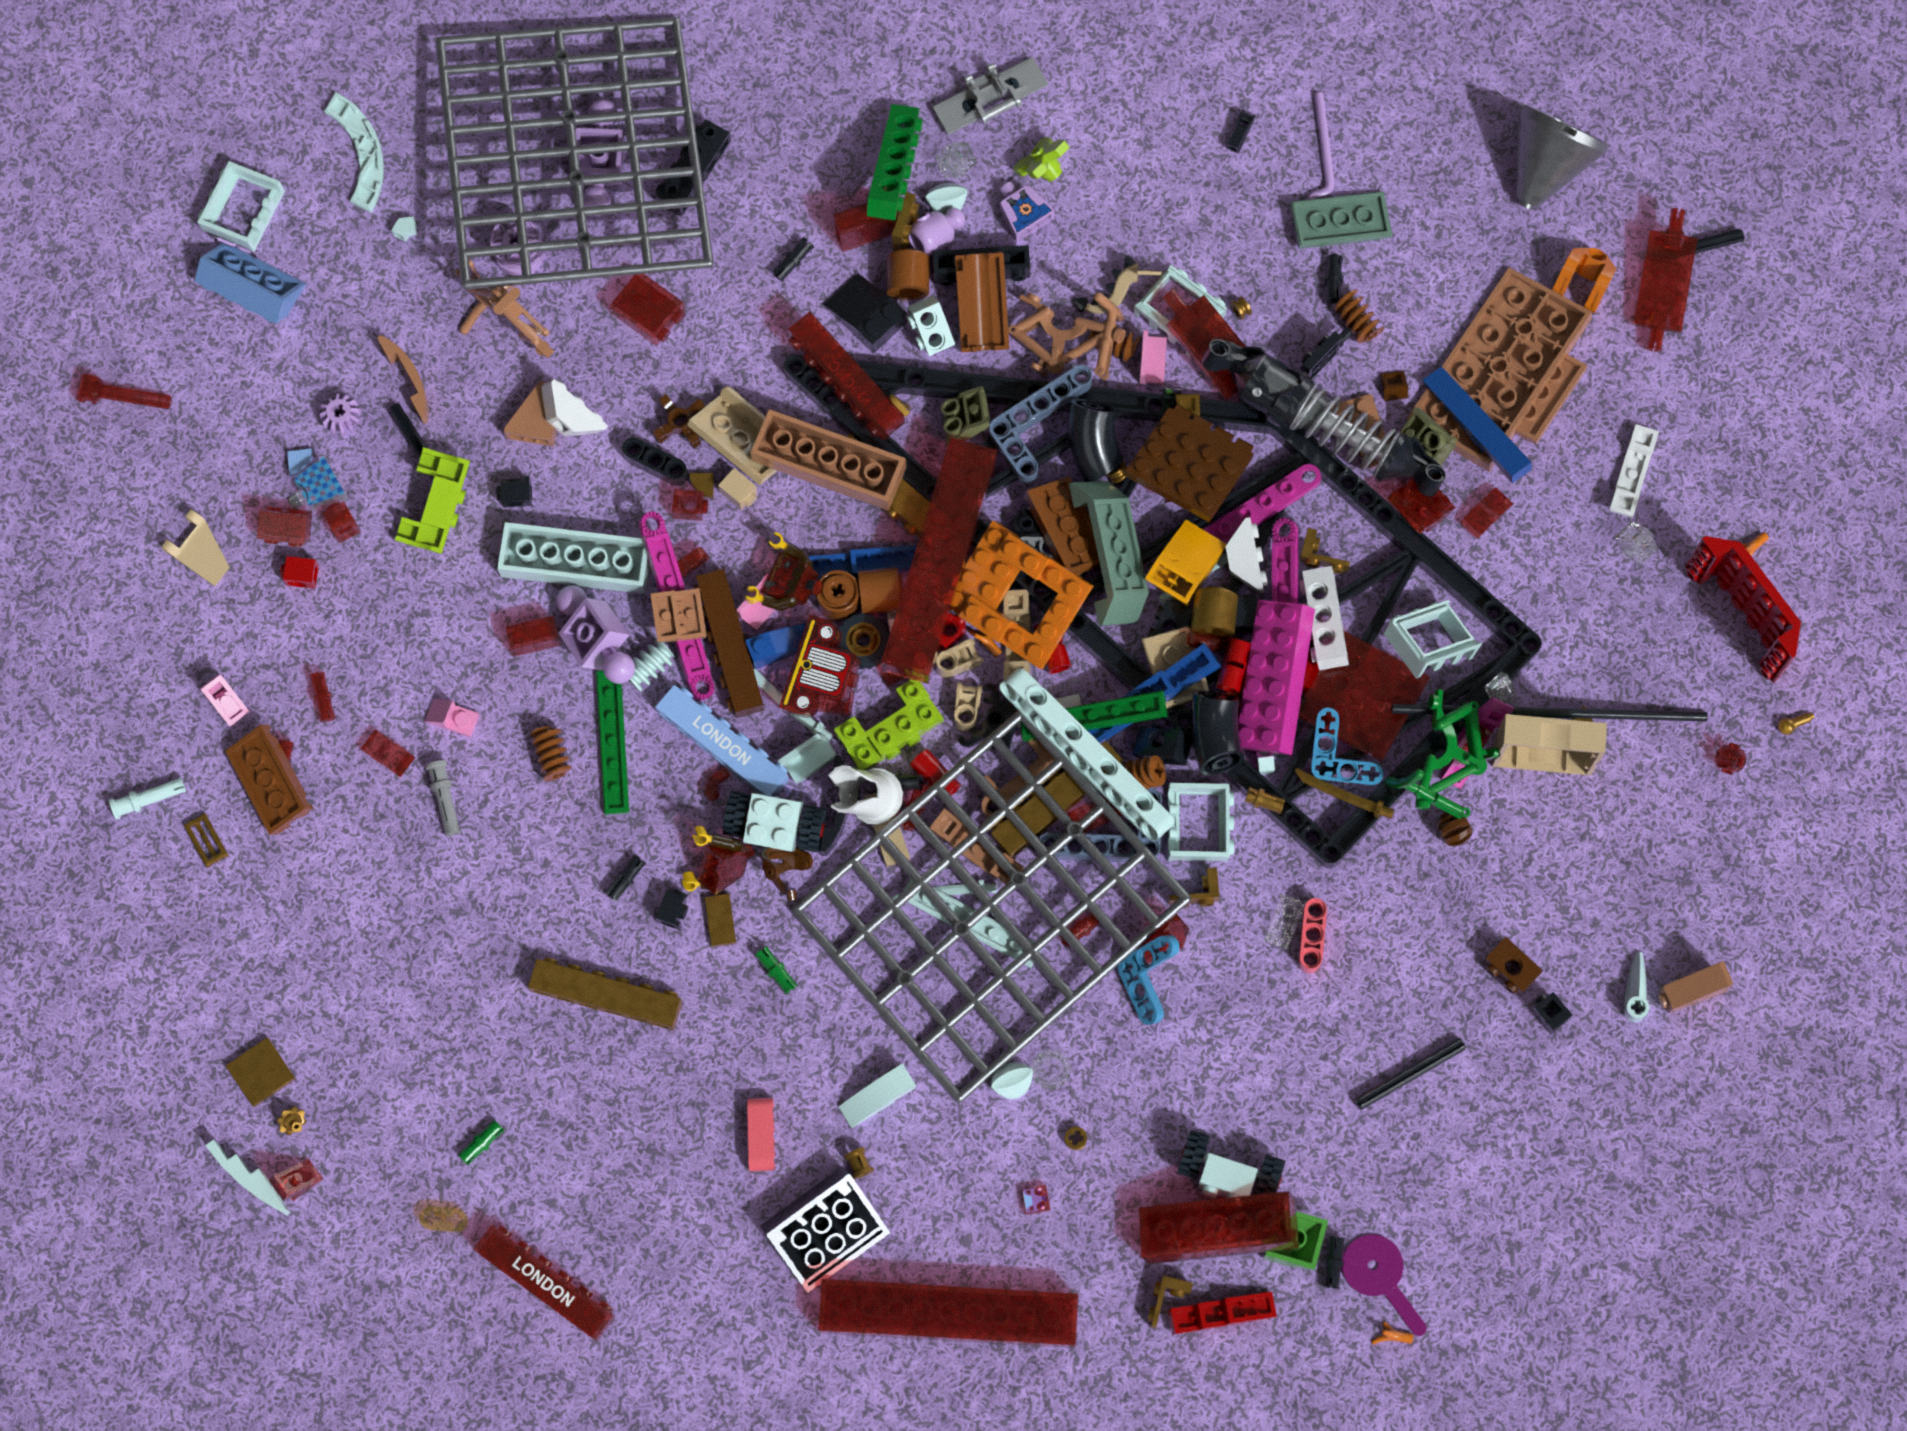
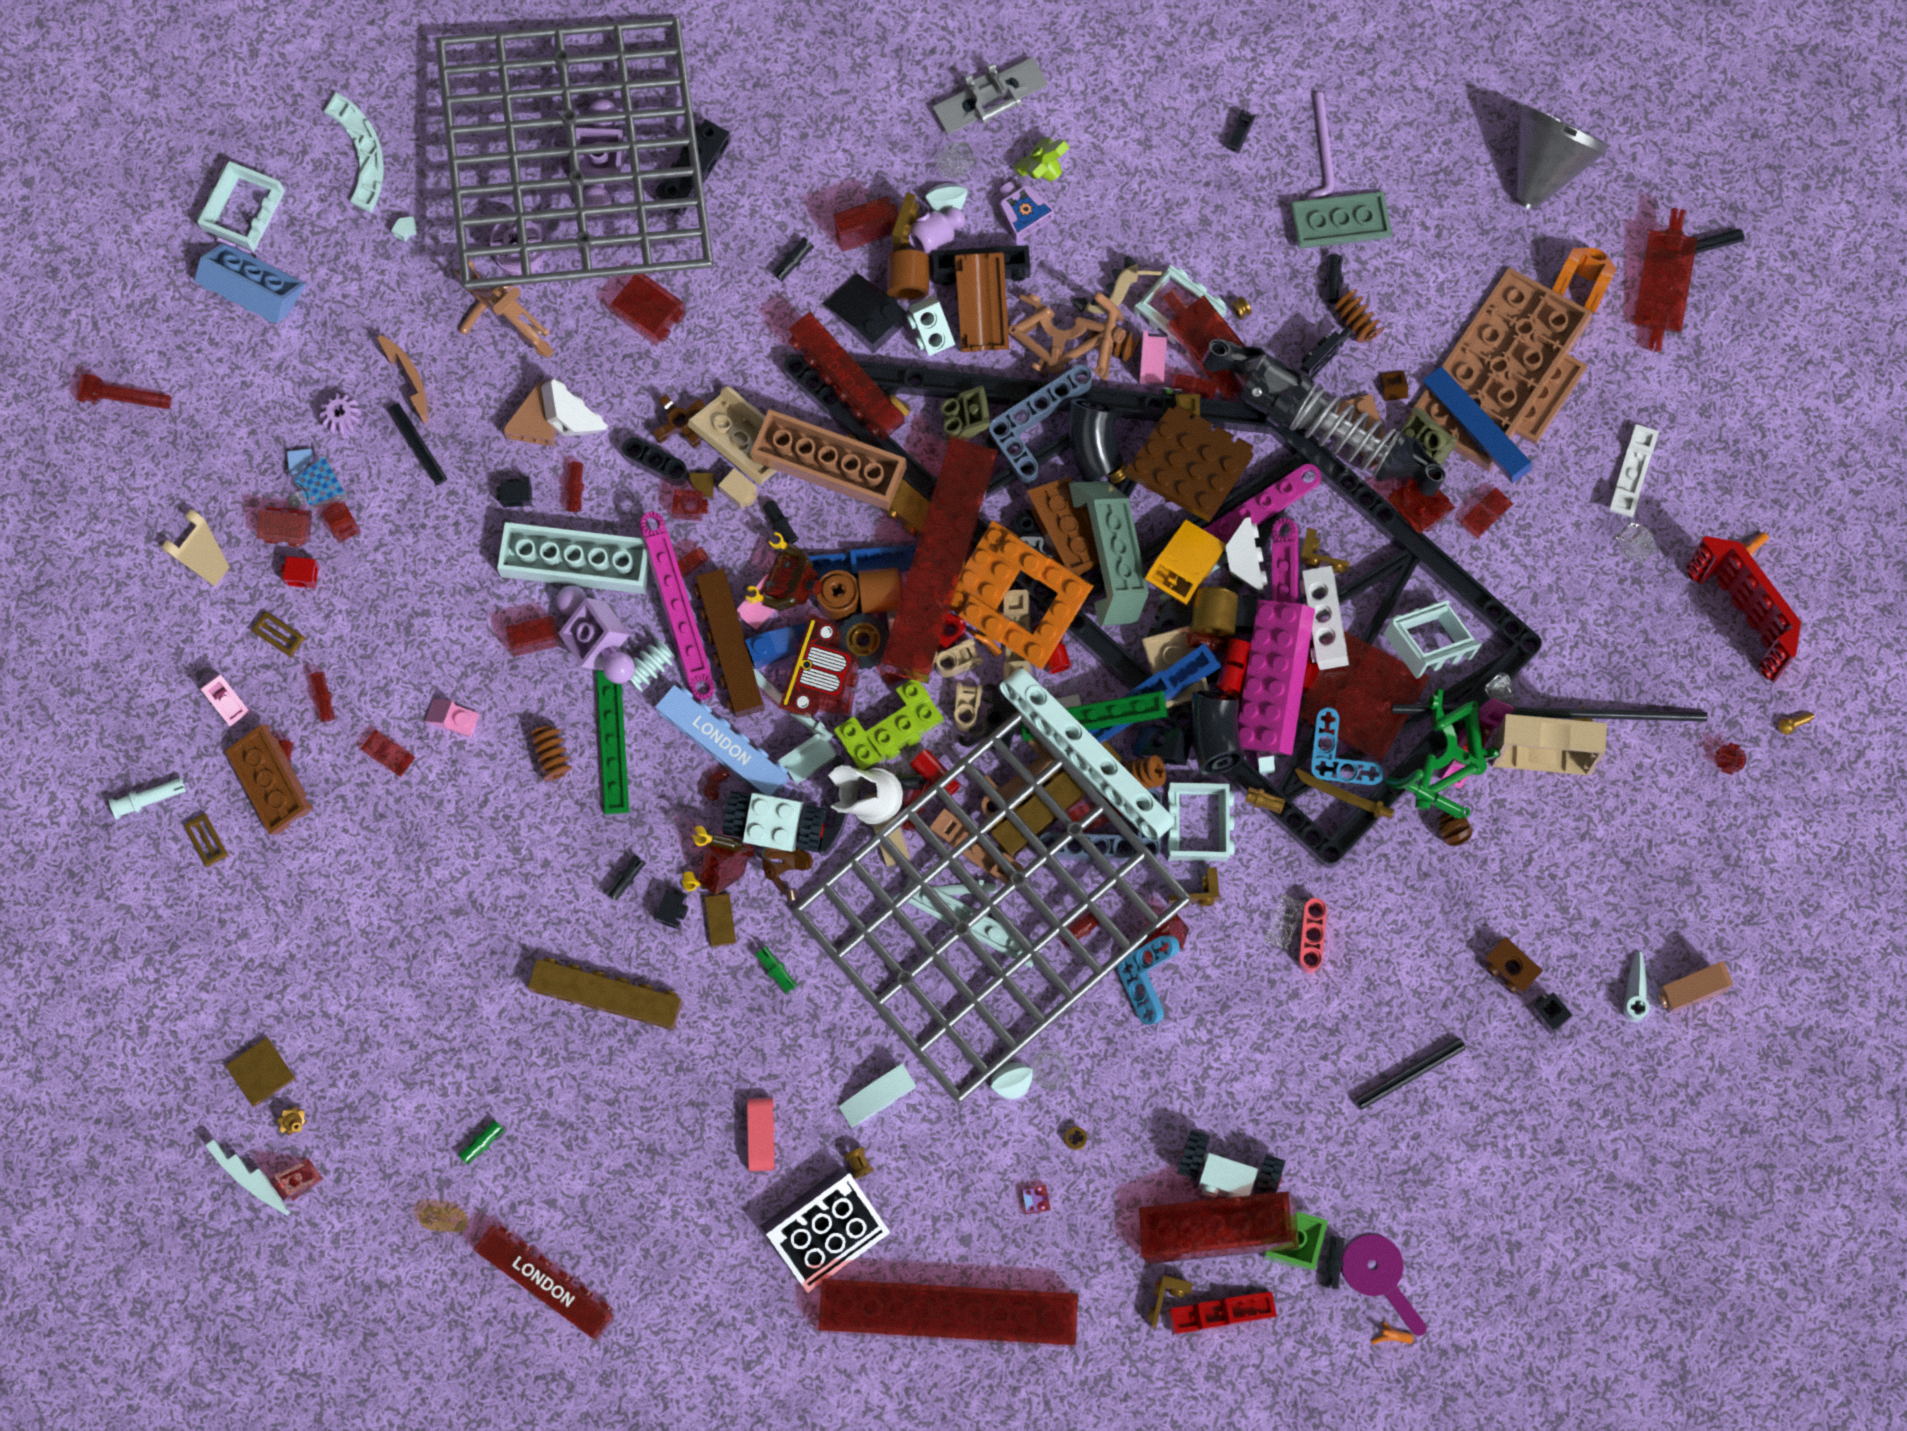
lime bracket [395,447,470,555] -> none
light grey pin [425,760,461,837] -> none
nougat slope [650,588,707,643] -> none
green brick [867,104,923,220] -> none
none -> pearl gold tile [251,611,306,658]
none -> clear red pin [565,462,585,512]
none -> black axle [763,500,799,544]
none -> clear red beam [1170,374,1217,399]

